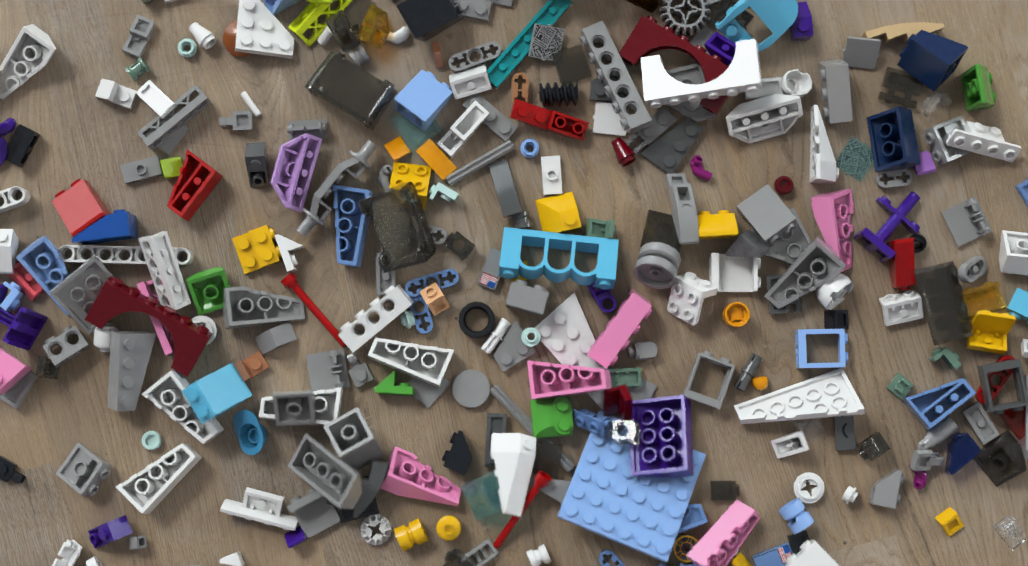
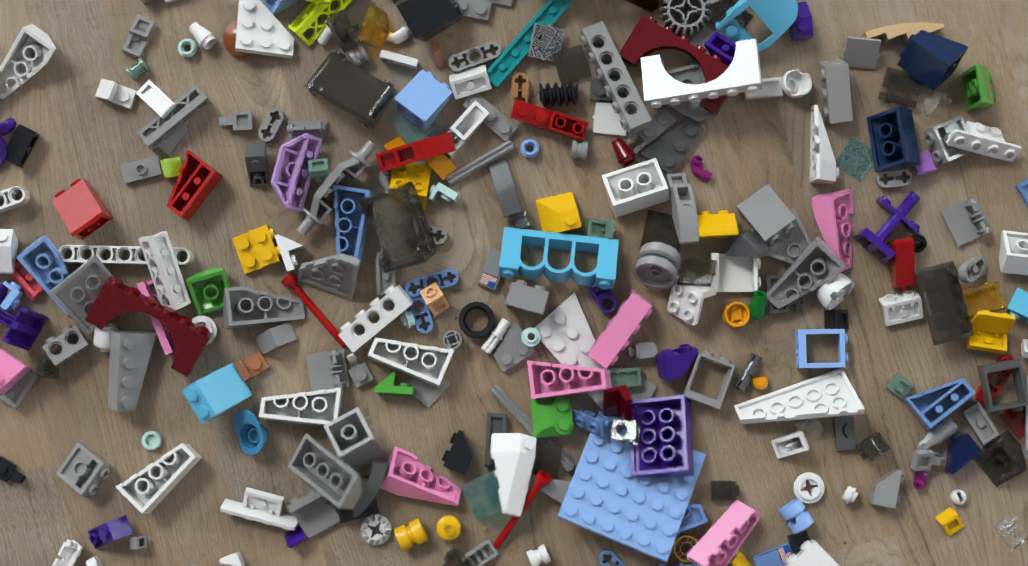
blue slope [71,209,138,245] -> none
white wedge [142,370,224,444] -> none
white piece [241,91,261,117] -> none
light grey slope [272,391,316,426] -> none
clear smoke brick [445,231,475,261] -> none
light grey tile [452,370,490,407] -> none
white plate [541,155,563,195] -> none
white wedge [725,94,803,144] -> none
dark red plate [774,176,793,195] -> none
sand green bracket [928,346,962,370] -> none
none -> light grey beam [258,108,285,143]
none -> light grey plate [297,253,360,299]
none -> sand green tile [308,158,329,183]
none -> red slope [376,132,456,172]
none -> white tile [379,50,419,70]
none -> light grey wheel [443,330,462,350]
none -> light grey wheel [571,140,588,161]
none -> white slope [602,158,670,218]
none -> dark purple slope [655,344,698,381]
none -> clear smoke piece [677,259,717,287]
none -> green cone [748,290,766,320]
none -> white hinge [950,489,967,505]

